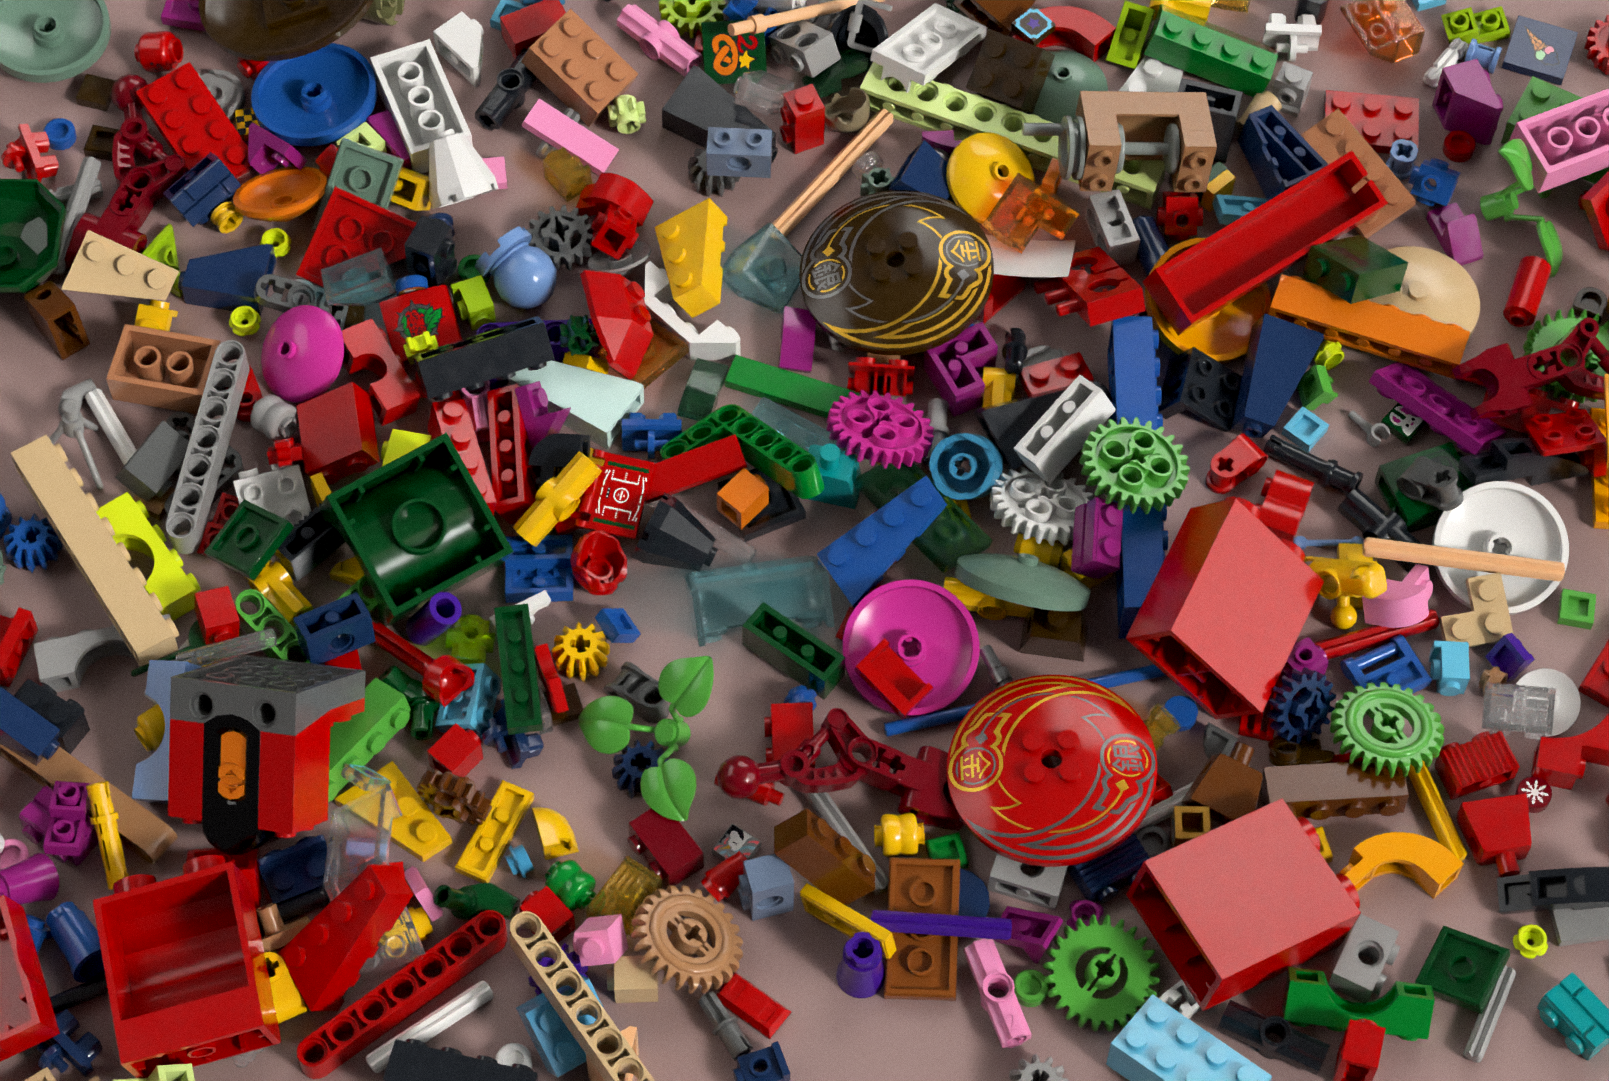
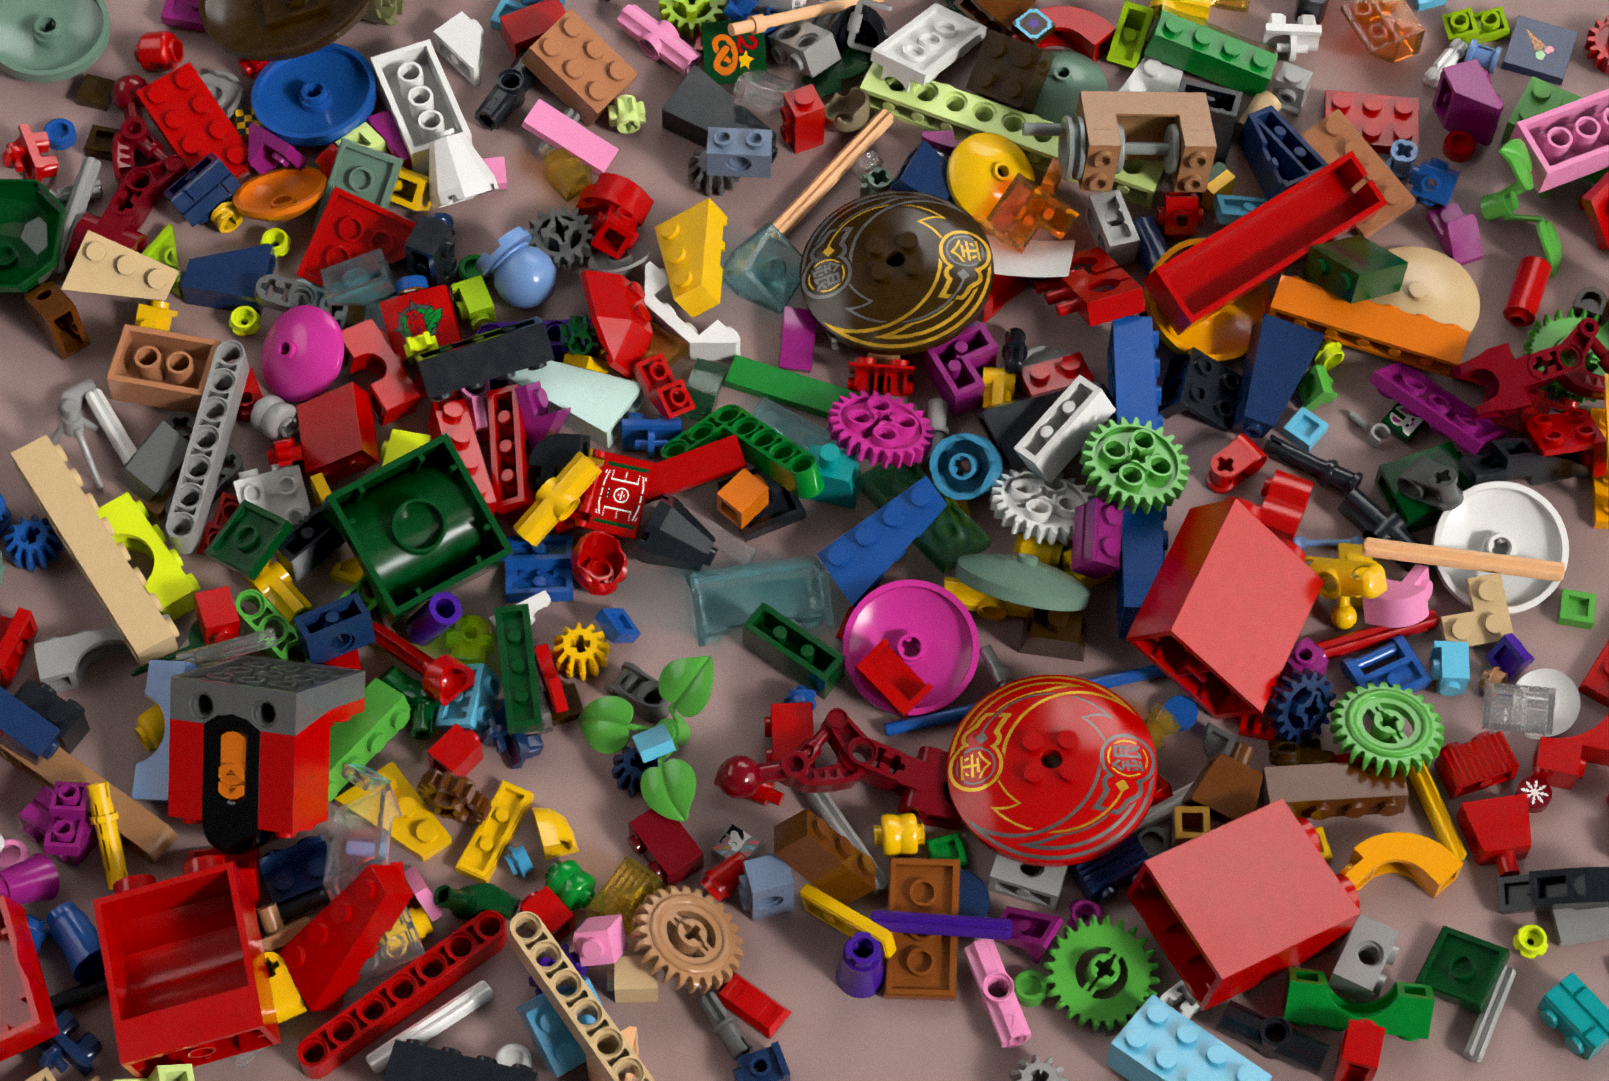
none -> red slope [631,353,696,421]
none -> medium azure tile [632,723,676,763]

